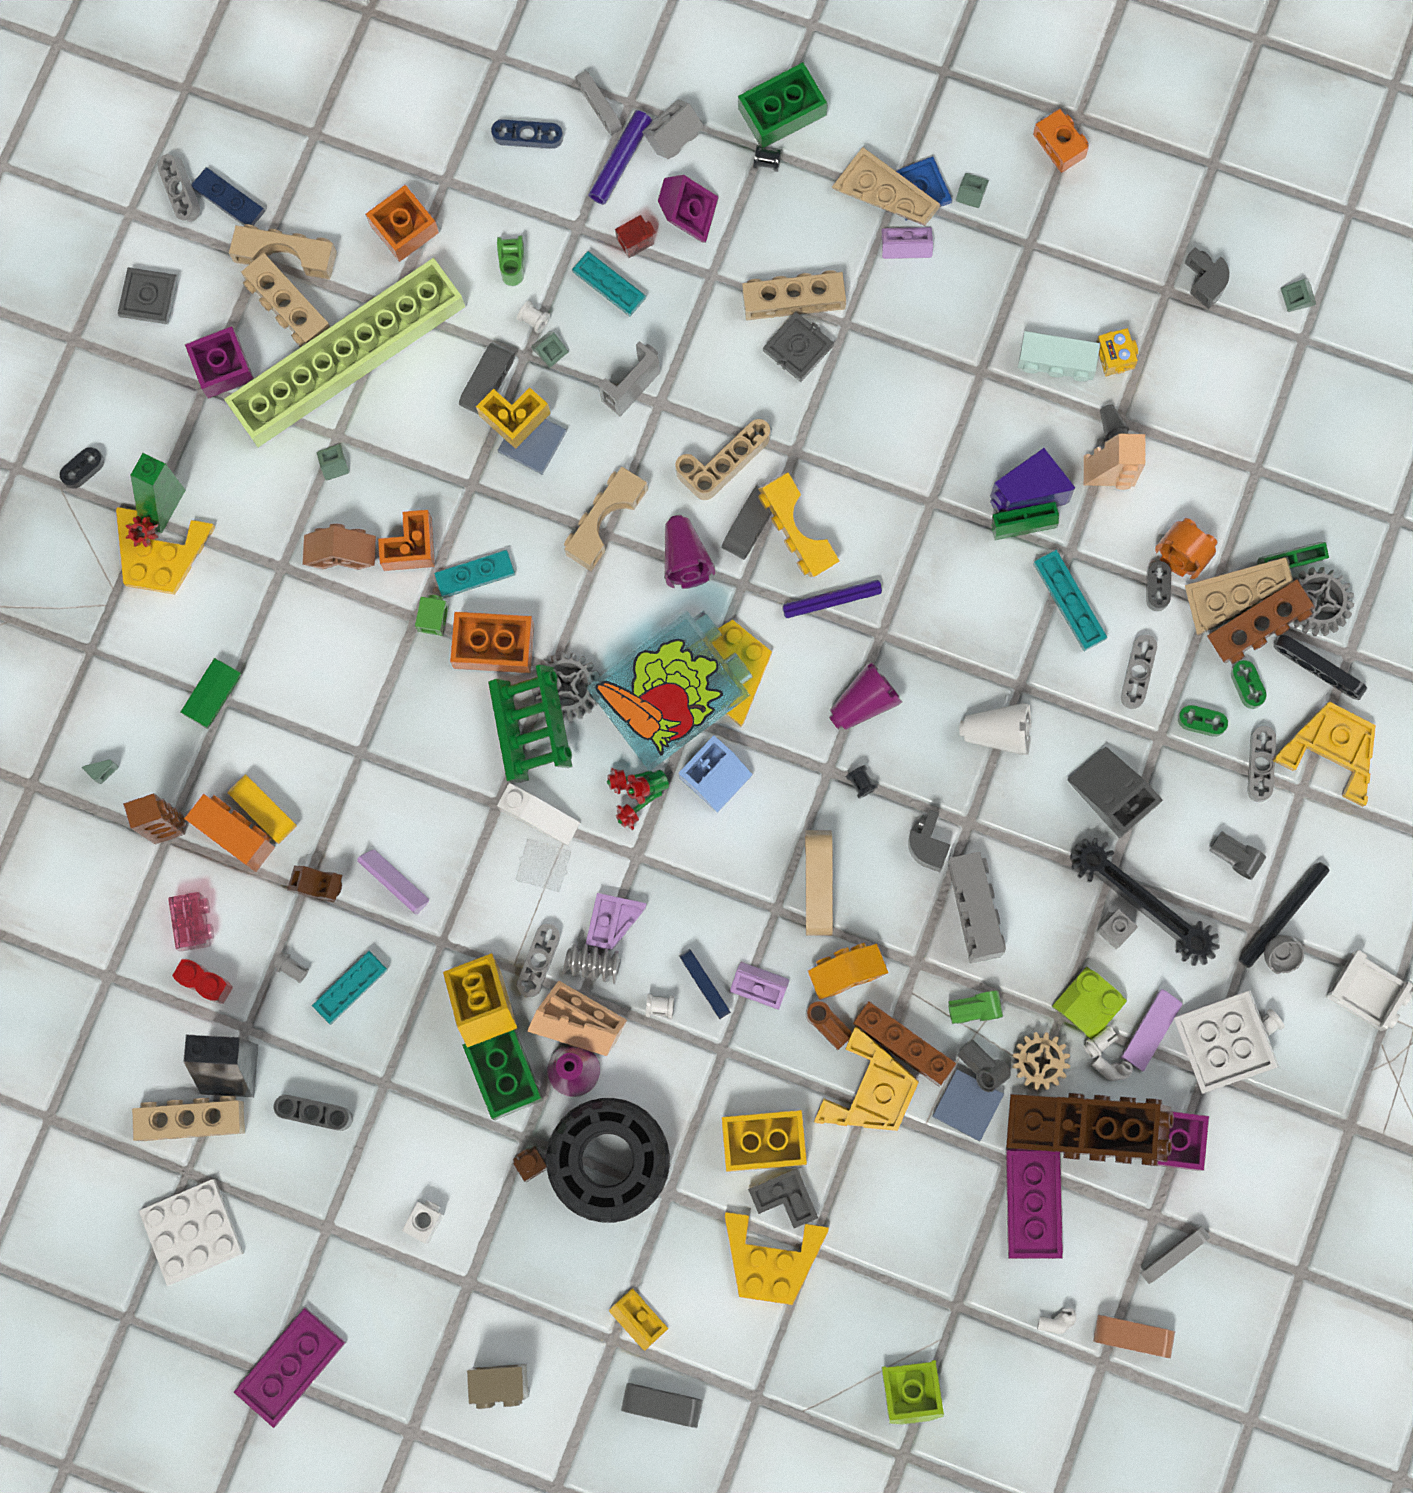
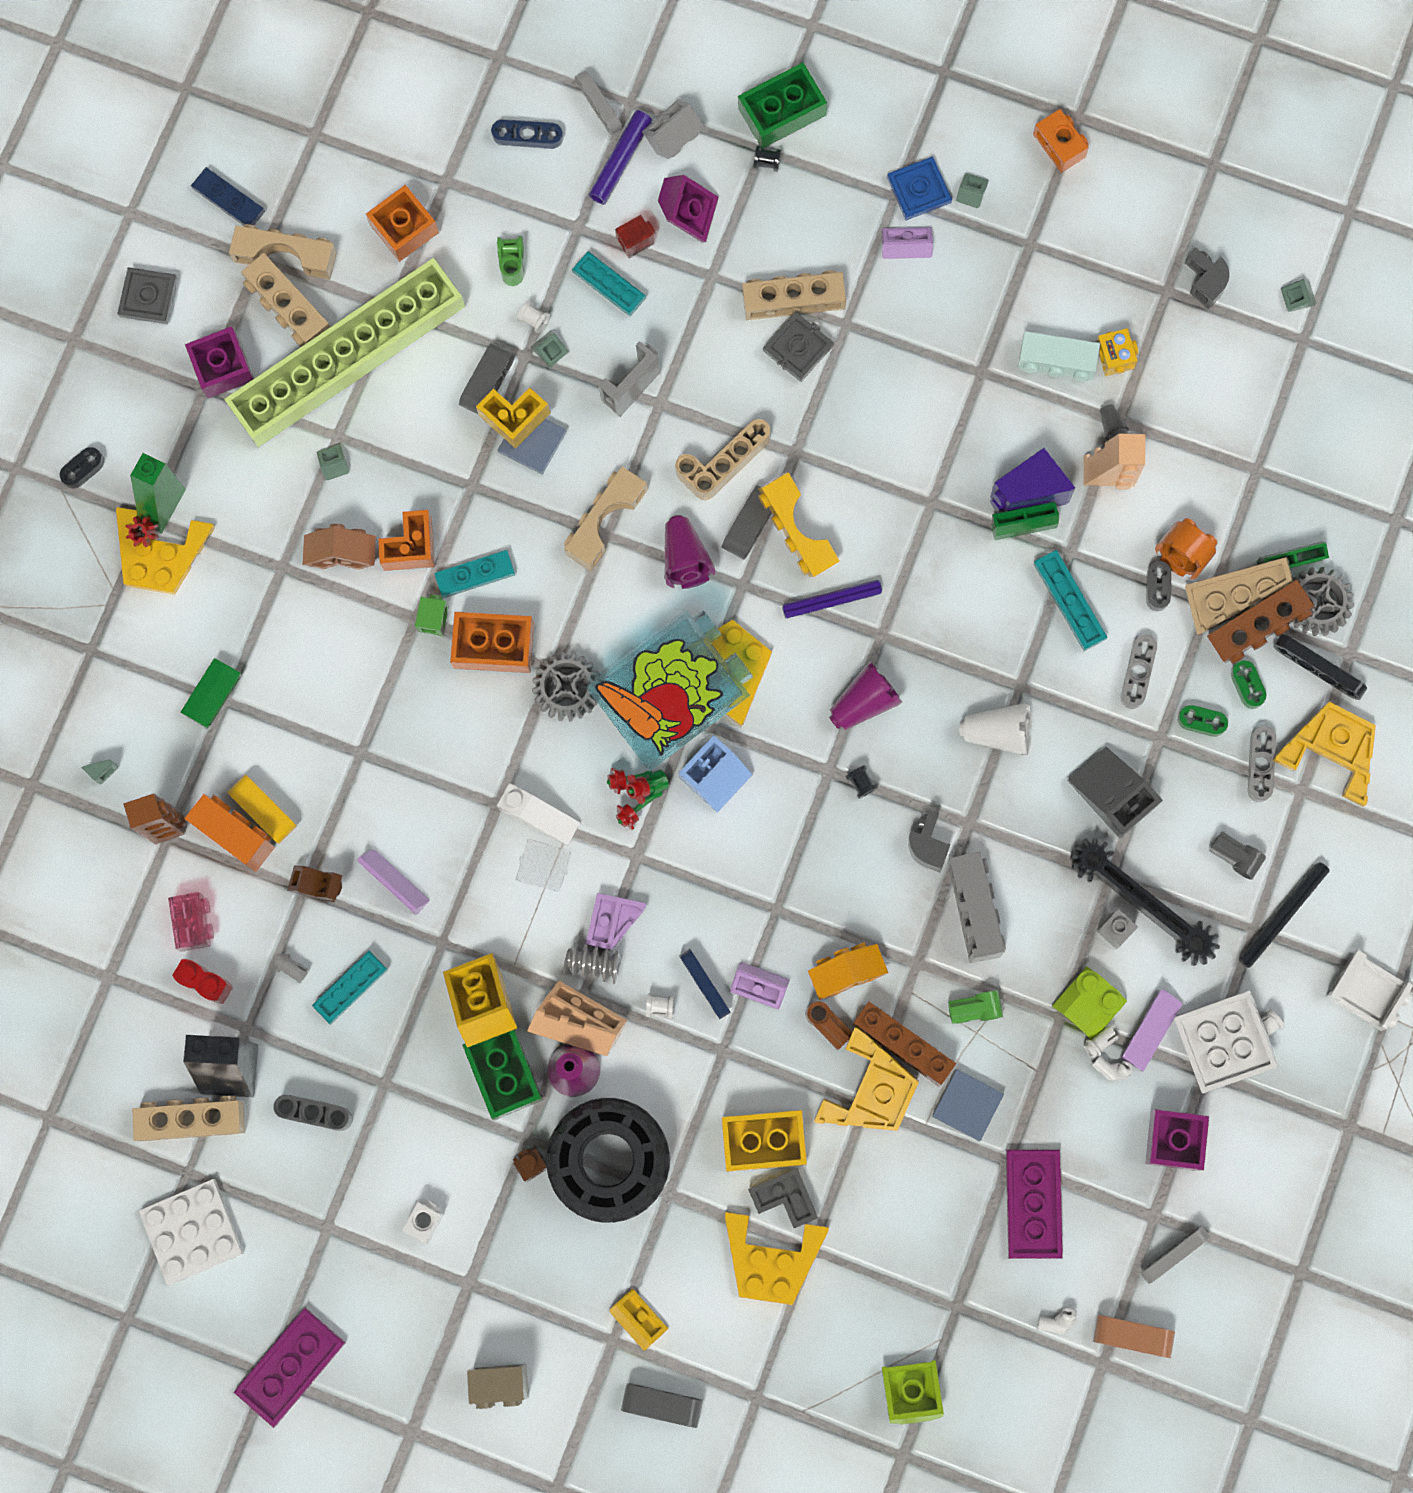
light grey beam [158,154,200,222] -> none
green fence [488,665,573,783] -> none
light grey beam [517,924,560,998] -> none
tan beam [805,830,833,936] -> none
tan wing [832,147,941,226] -> none
dark grey piece [957,1039,1011,1092] -> none
reddish brown wedge [1006,1093,1174,1166] -> none
tan gear [1012,1032,1071,1090] -> none
light grey hair [1264,935,1305,974] -> none

